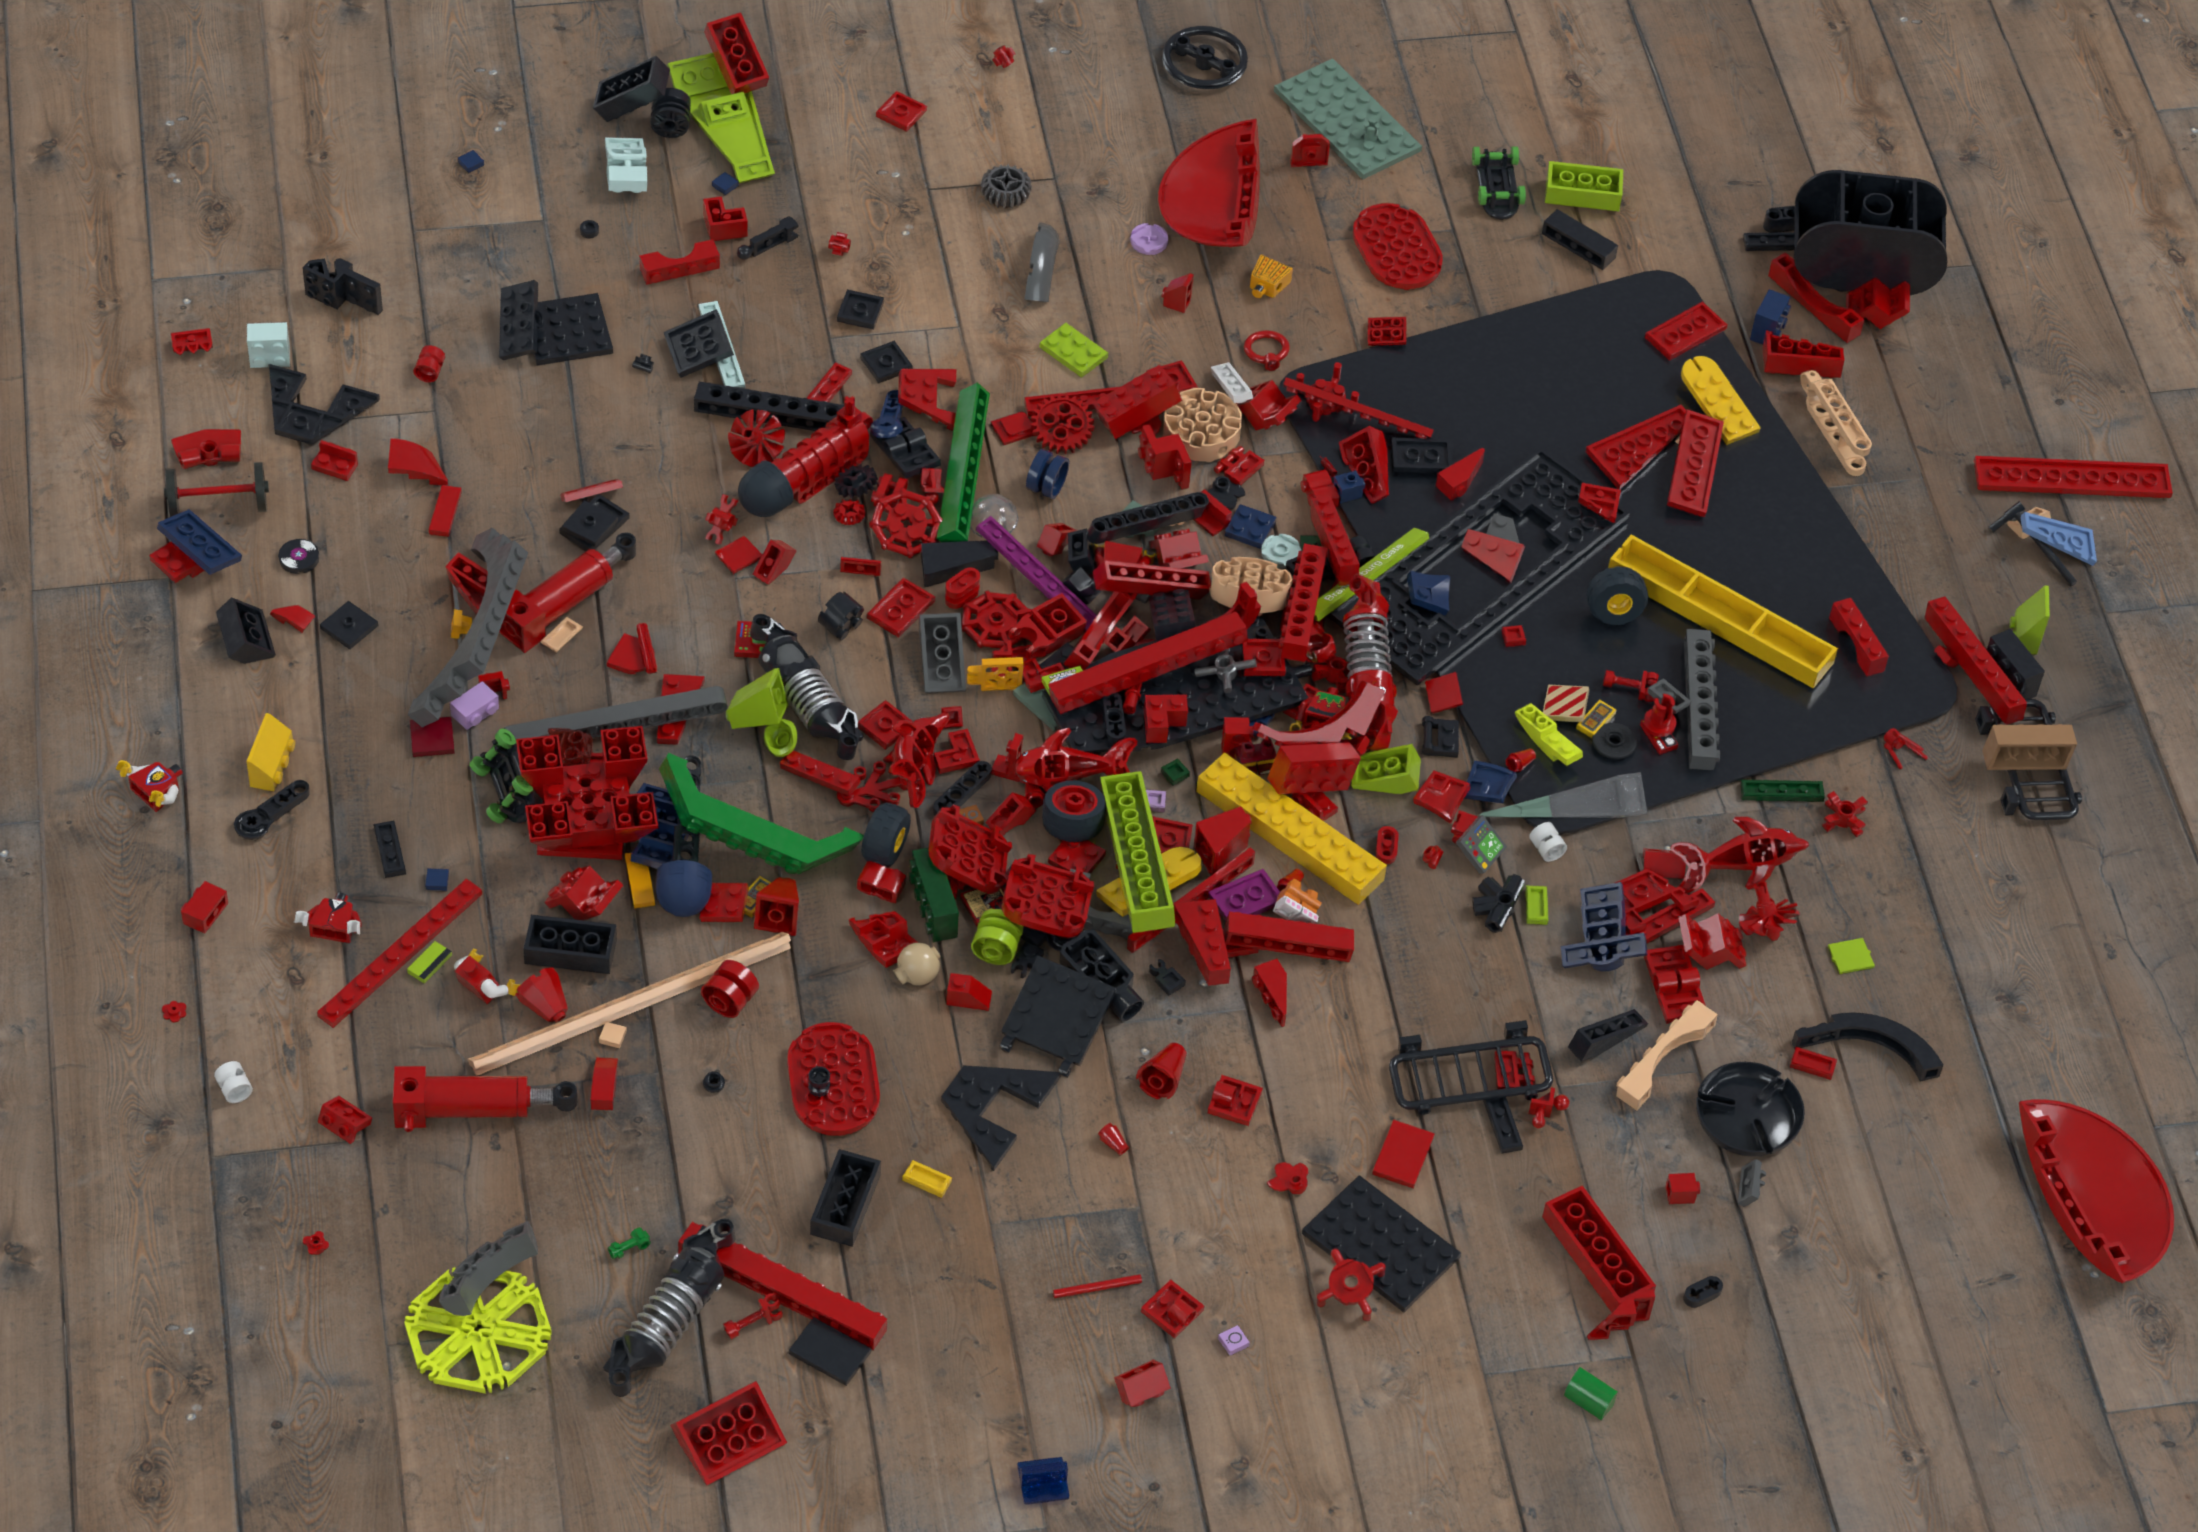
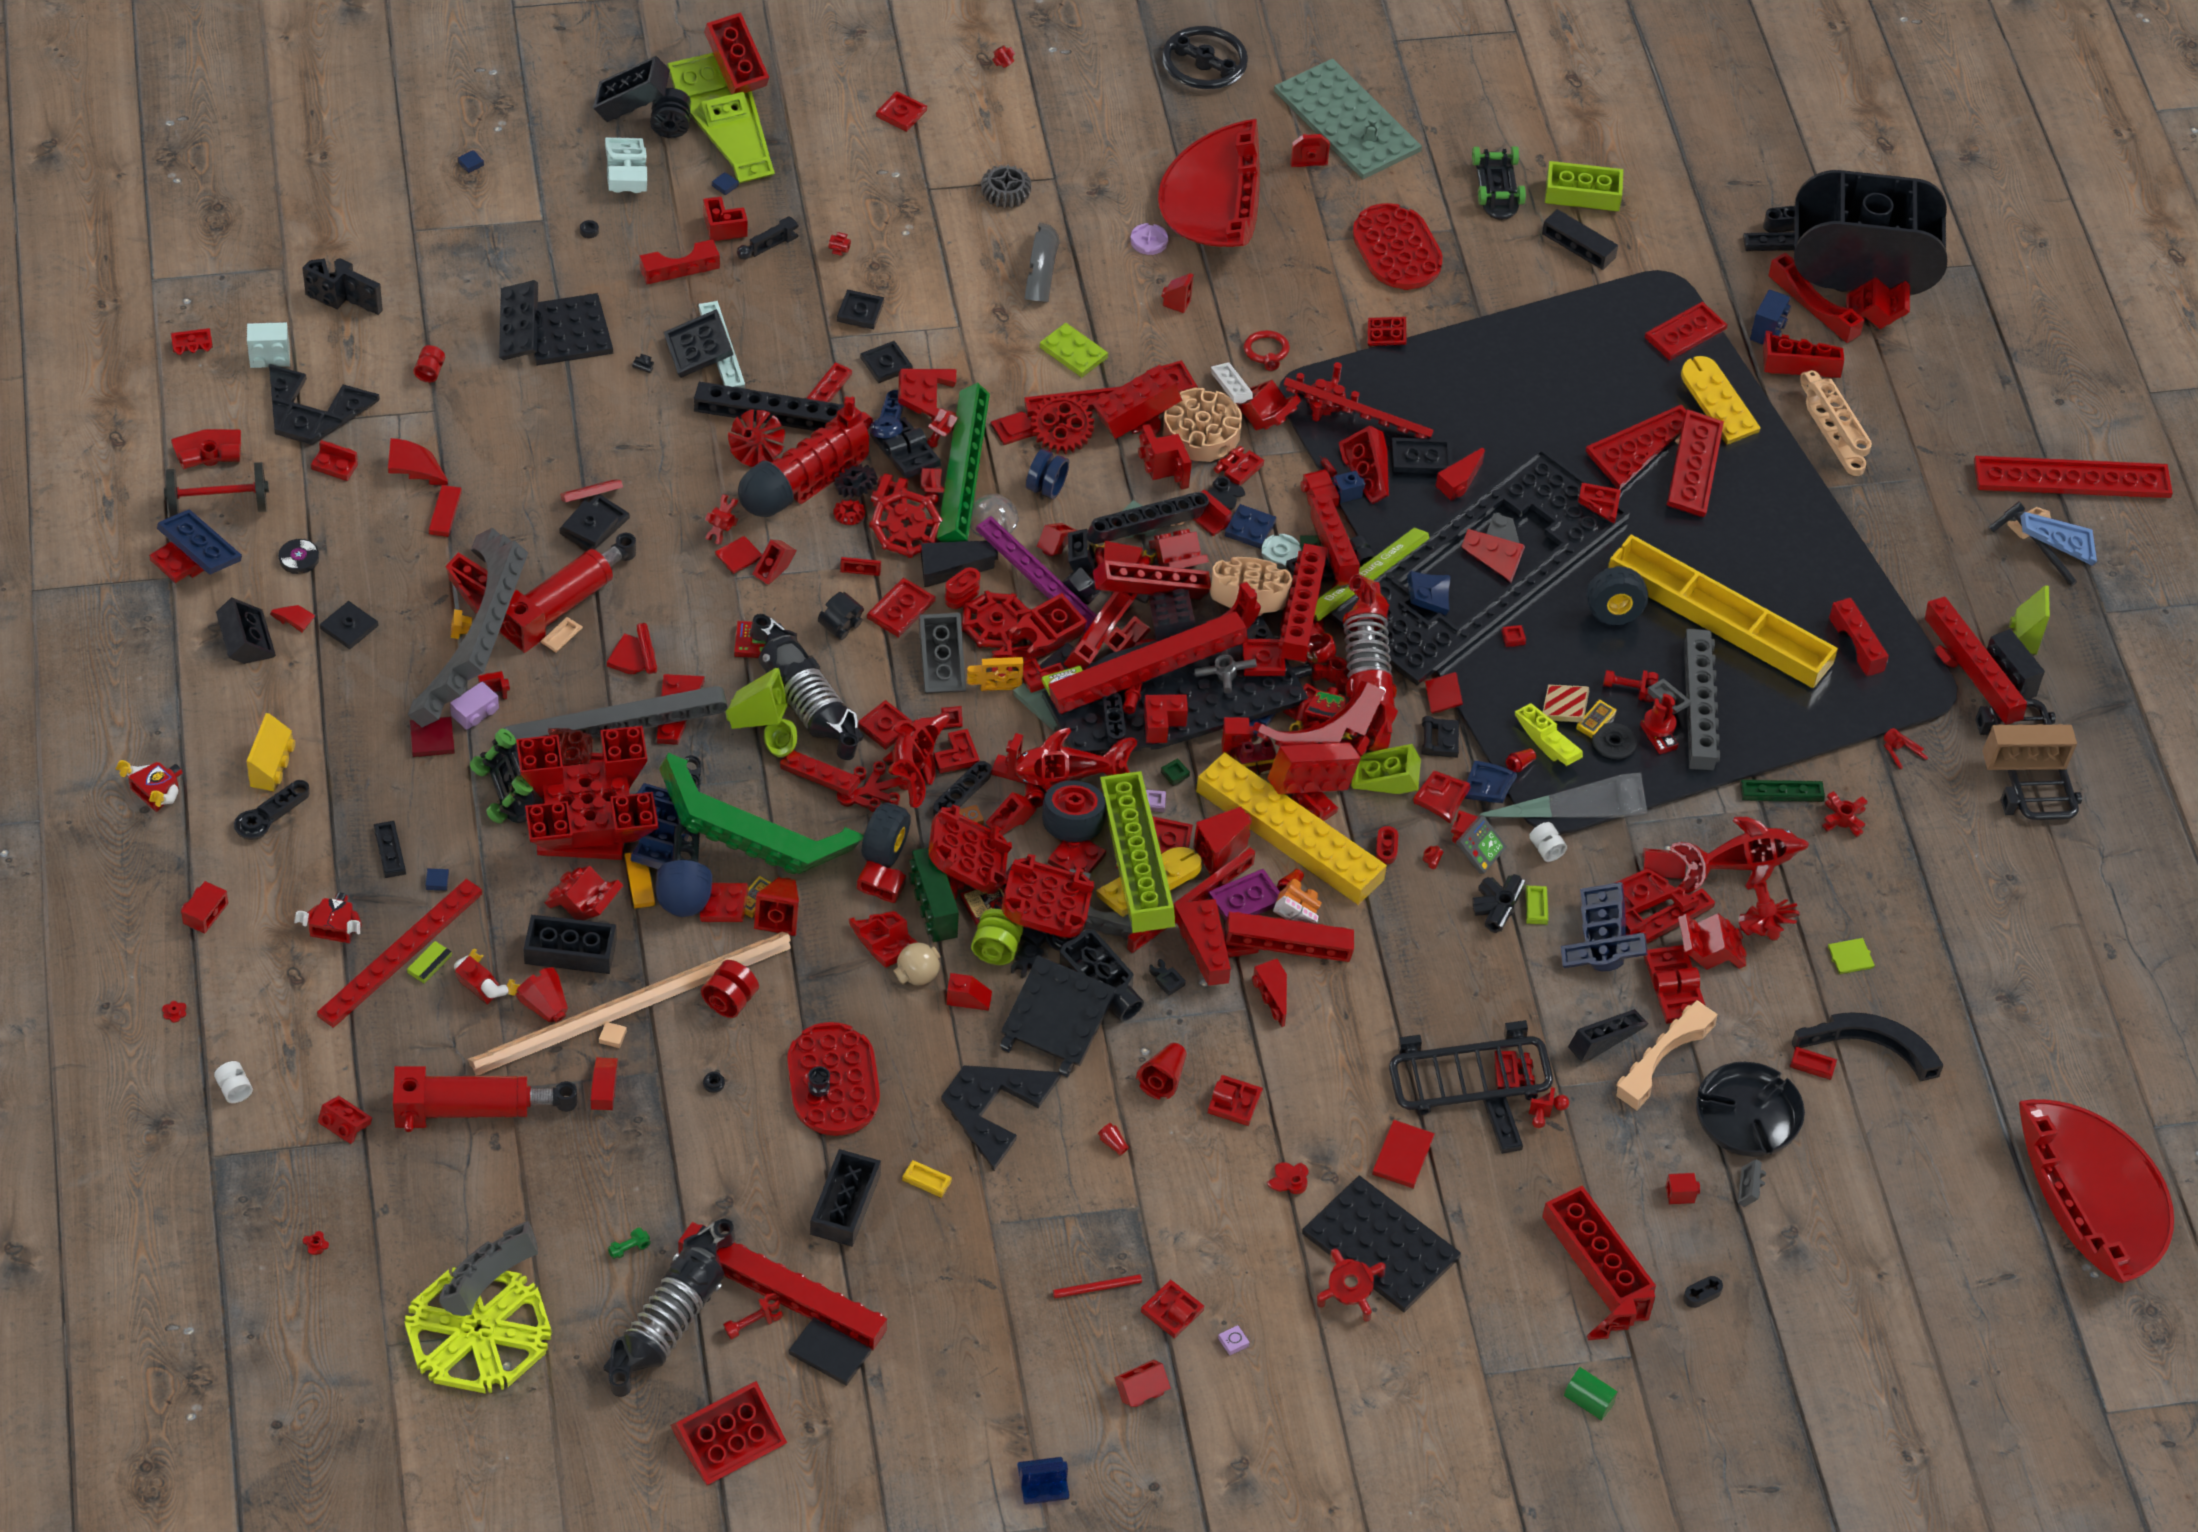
light orange torso [1250,255,1293,298] -> none
none -> red piece [927,408,958,448]

